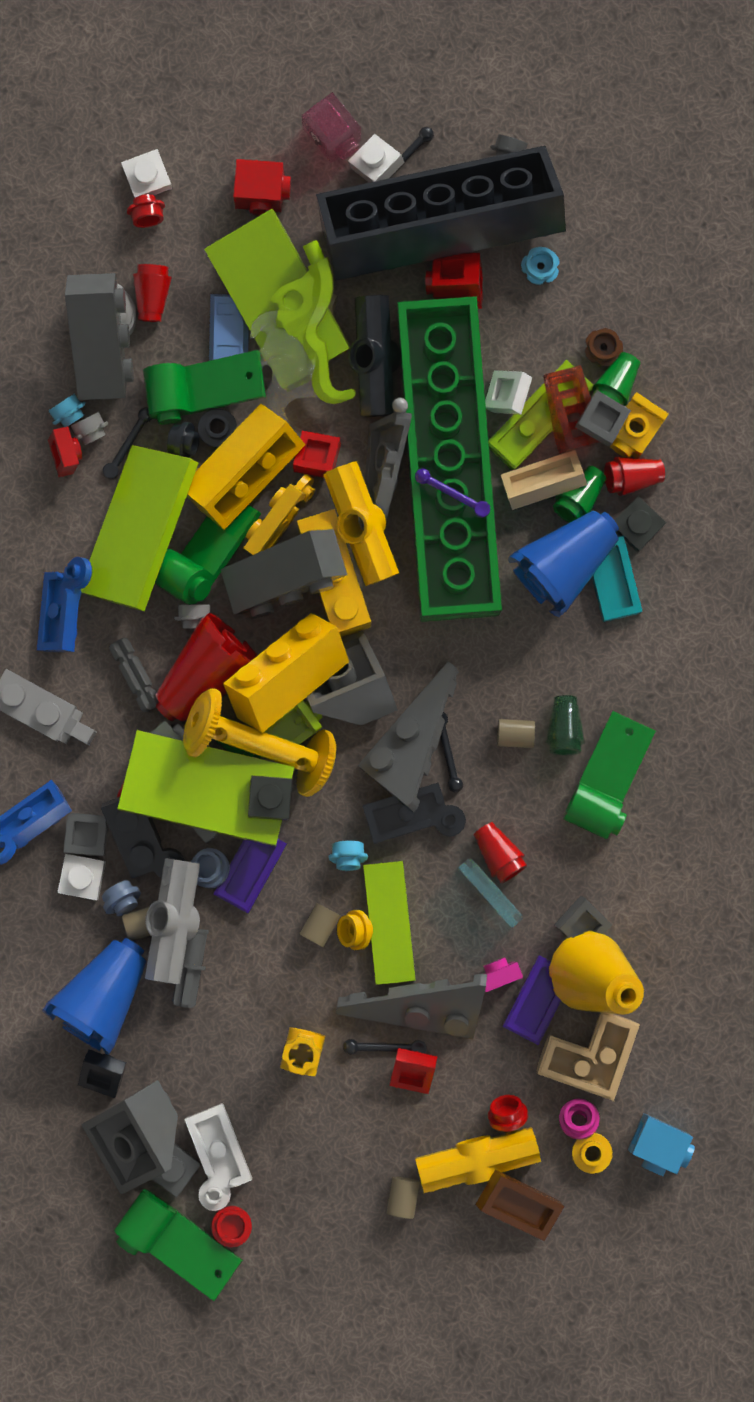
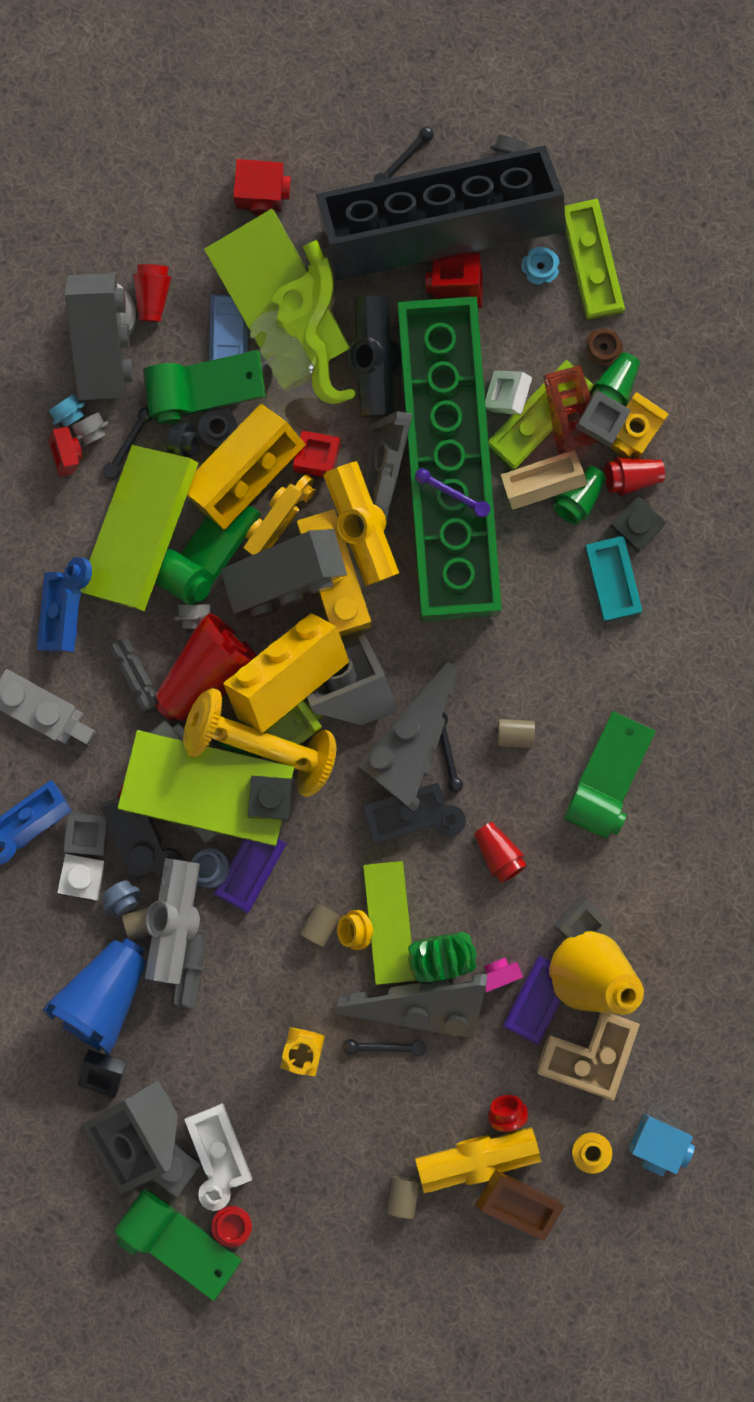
white plate [121,149,172,198] -> none
red plate [127,194,165,228] -> none
clear pink brick [302,92,361,163] -> none
medium azure plate [328,841,368,871] -> none
white plate [348,134,405,183] -> none
red plate [389,1048,437,1094] -> none
light grey hinge [392,398,408,413] -> none
clear light blue tile [457,858,523,928] -> none
blue cone [508,511,619,617] -> none
clear green cone [546,695,585,756] -> none
dark pink plate [559,1099,600,1140] -> none
none -> green gear [408,932,477,983]
none -> lime tile [565,198,625,321]

